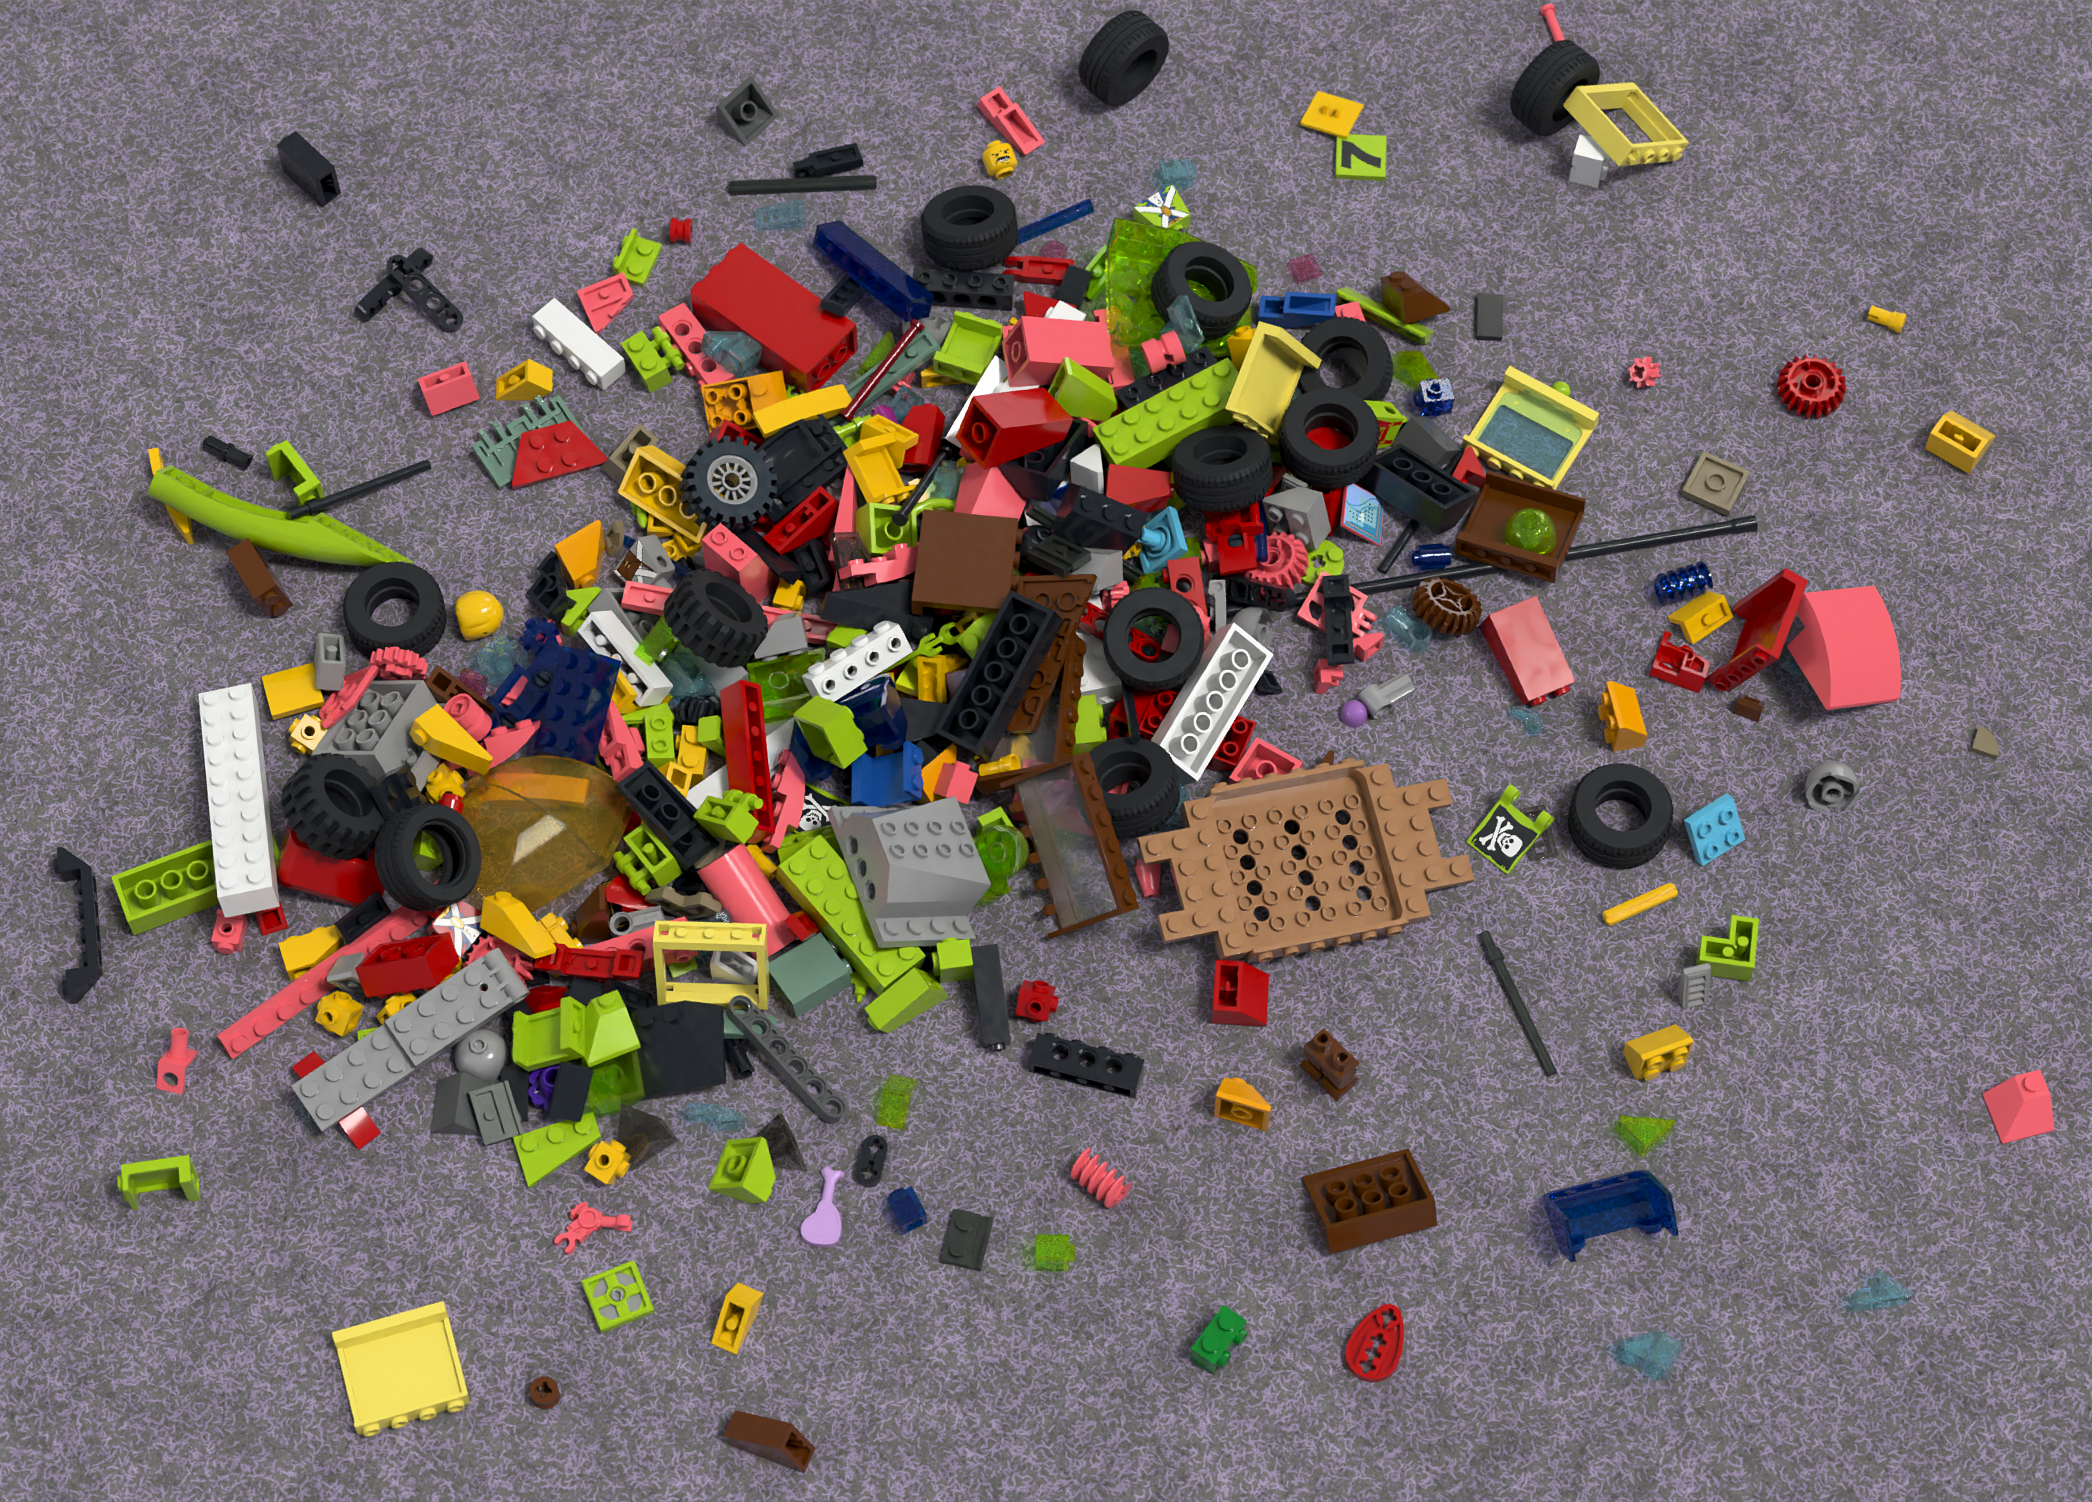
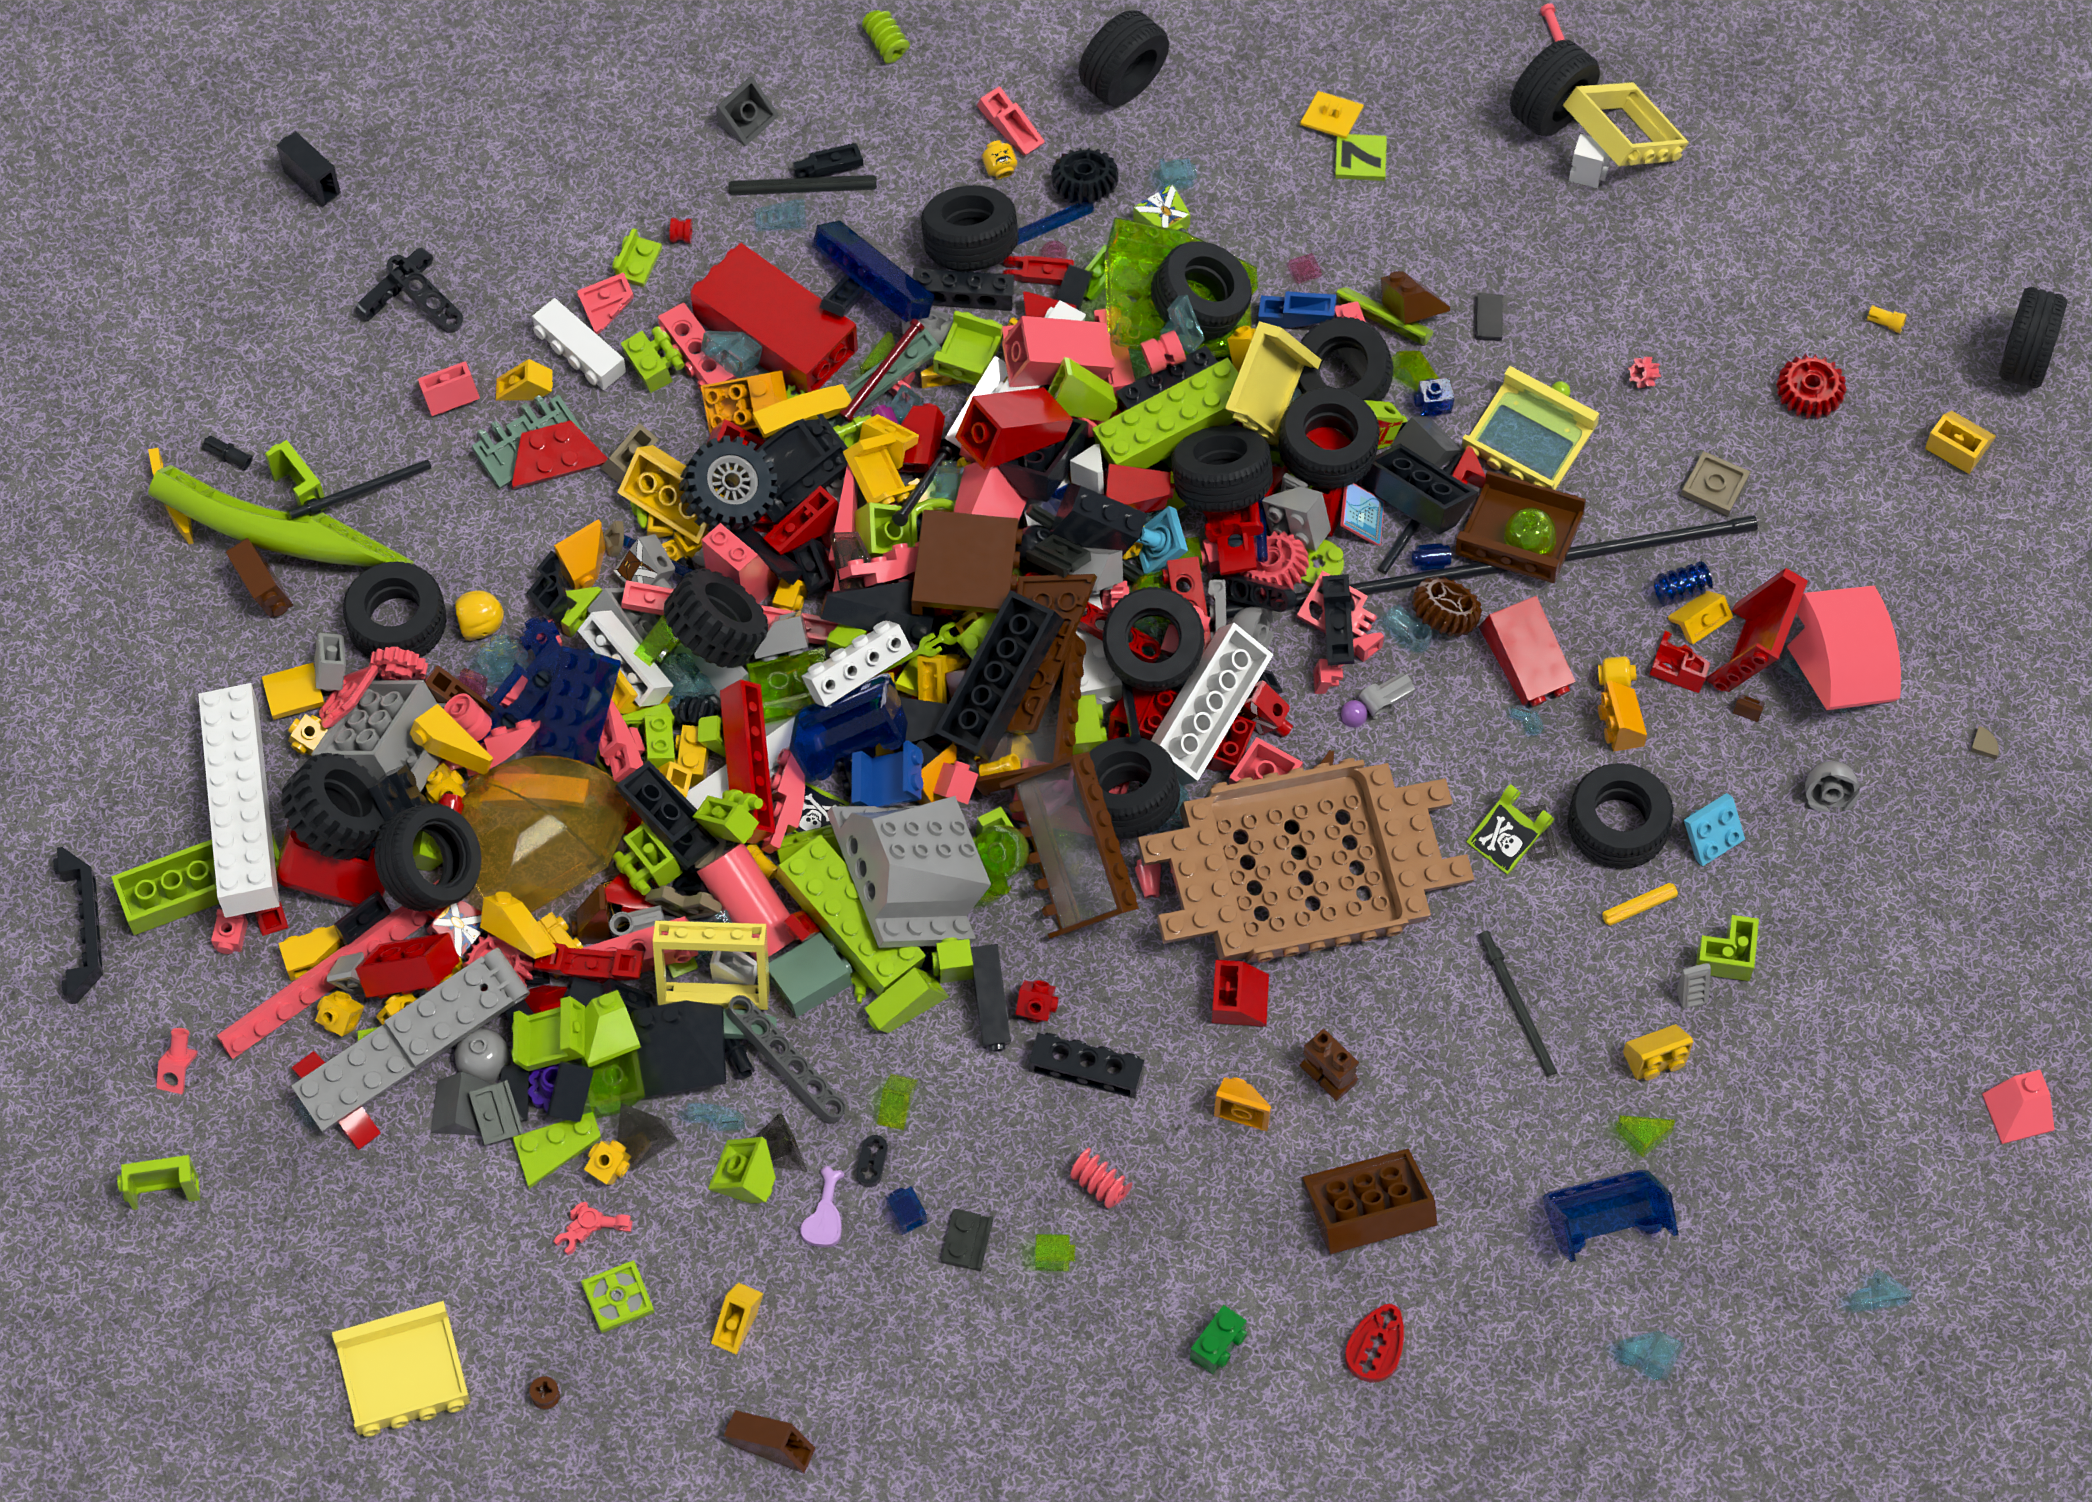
lime piece [793,695,868,769] -> none
none -> lime piece [862,10,910,63]
none -> black gear [1051,147,1118,205]
none -> red torso [1238,680,1293,737]
none -> yellow head [1598,656,1637,688]
none -> black tyre [1998,286,2067,389]

